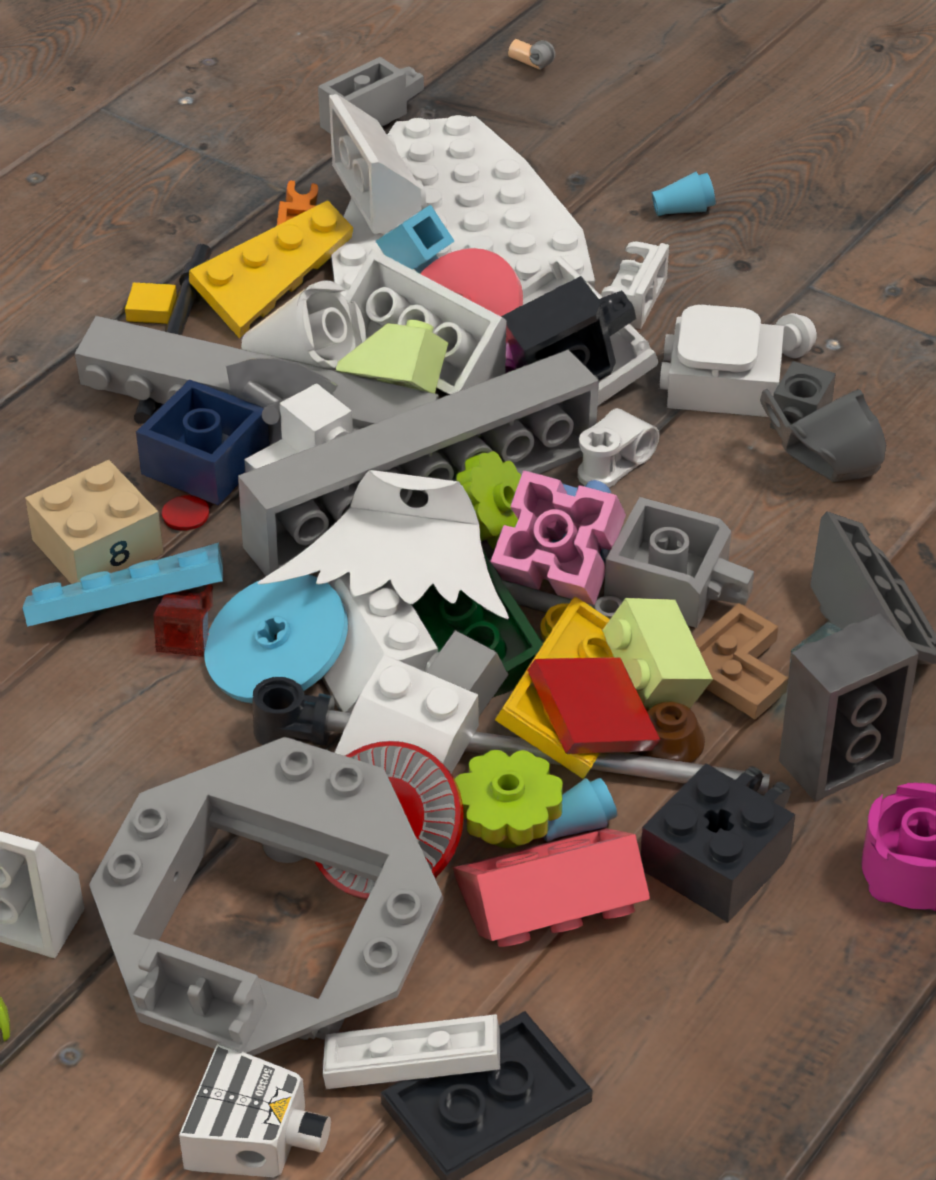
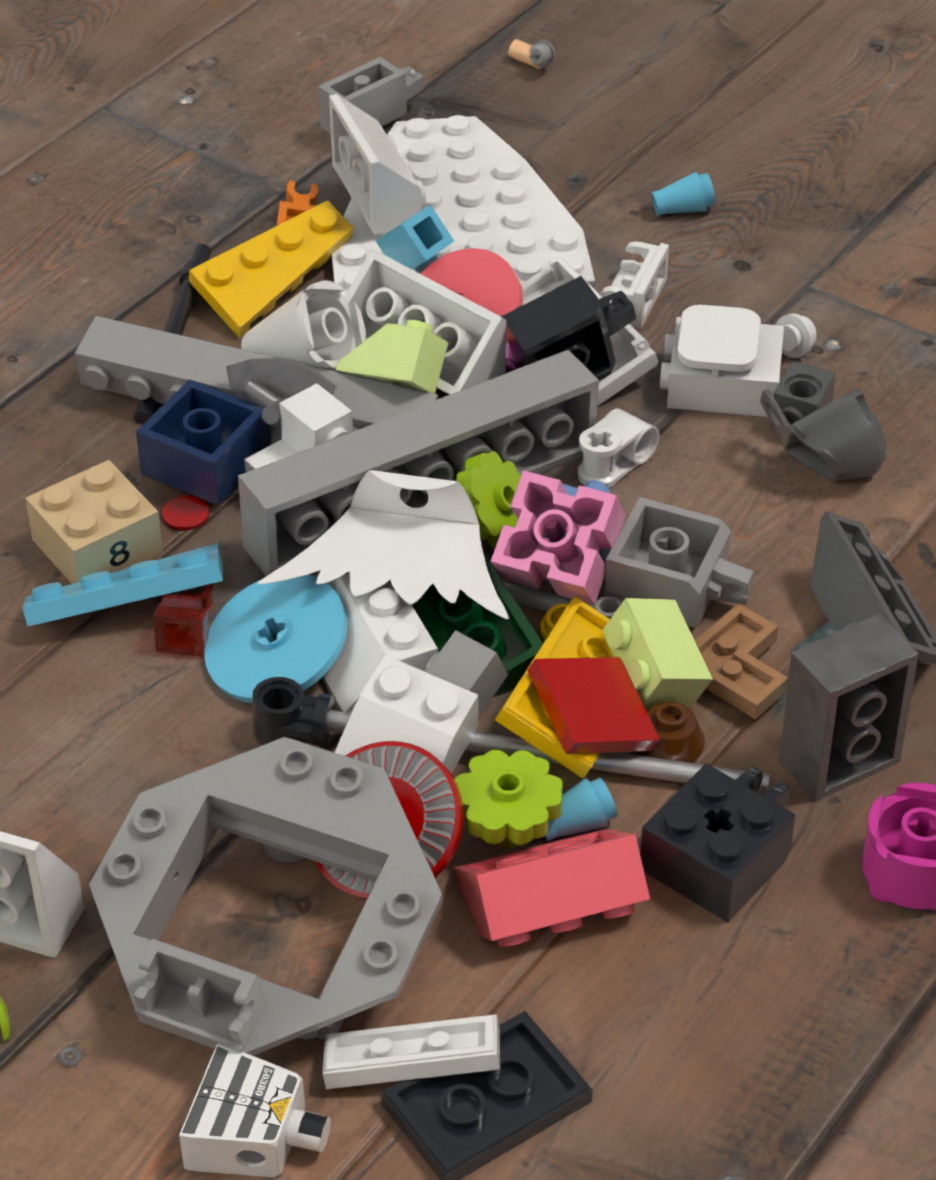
yellow tile [125,282,177,324] -> none

